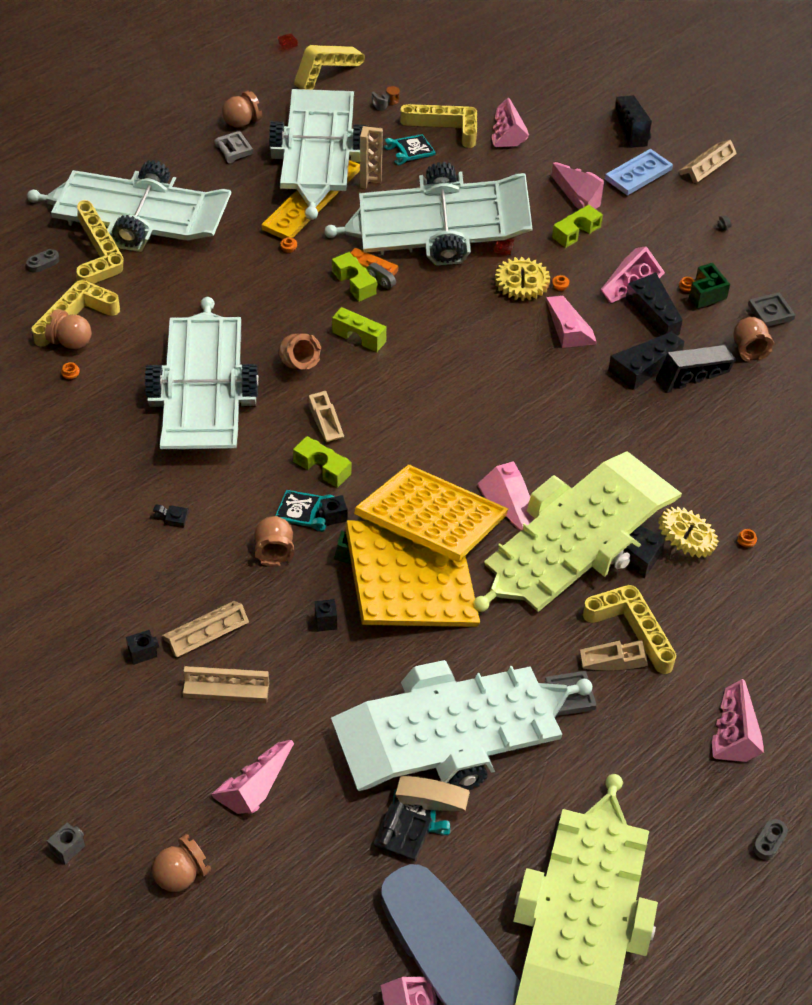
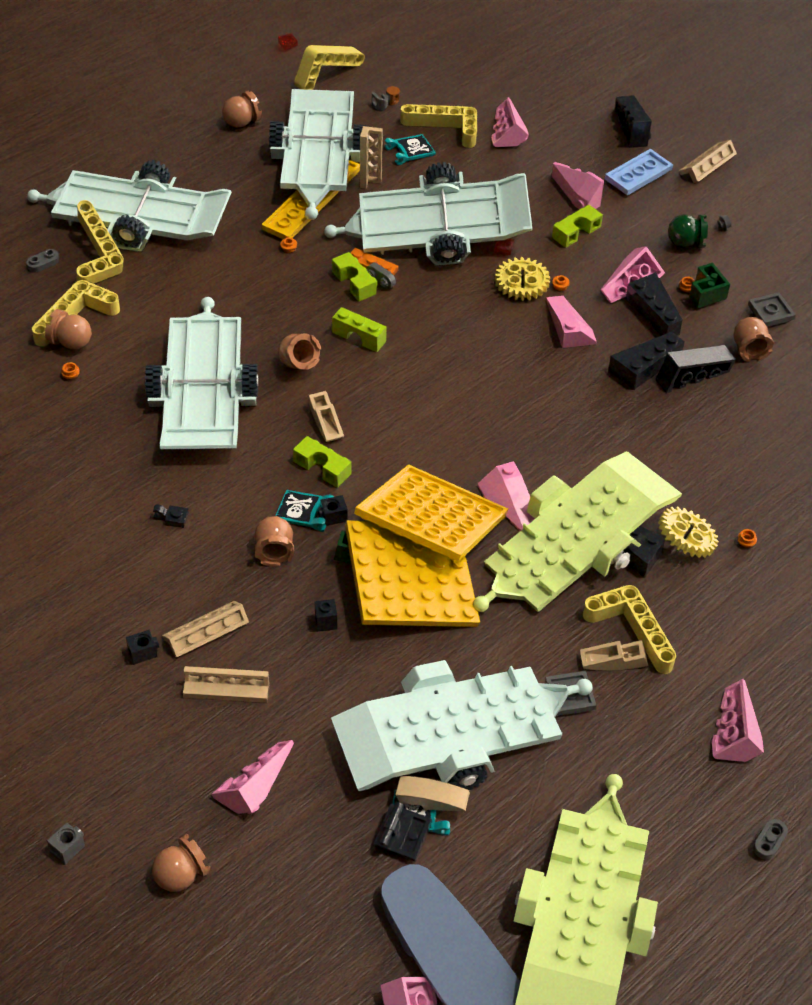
light grey plate [214,131,253,163] -> none
none -> dark green tile [668,214,708,248]

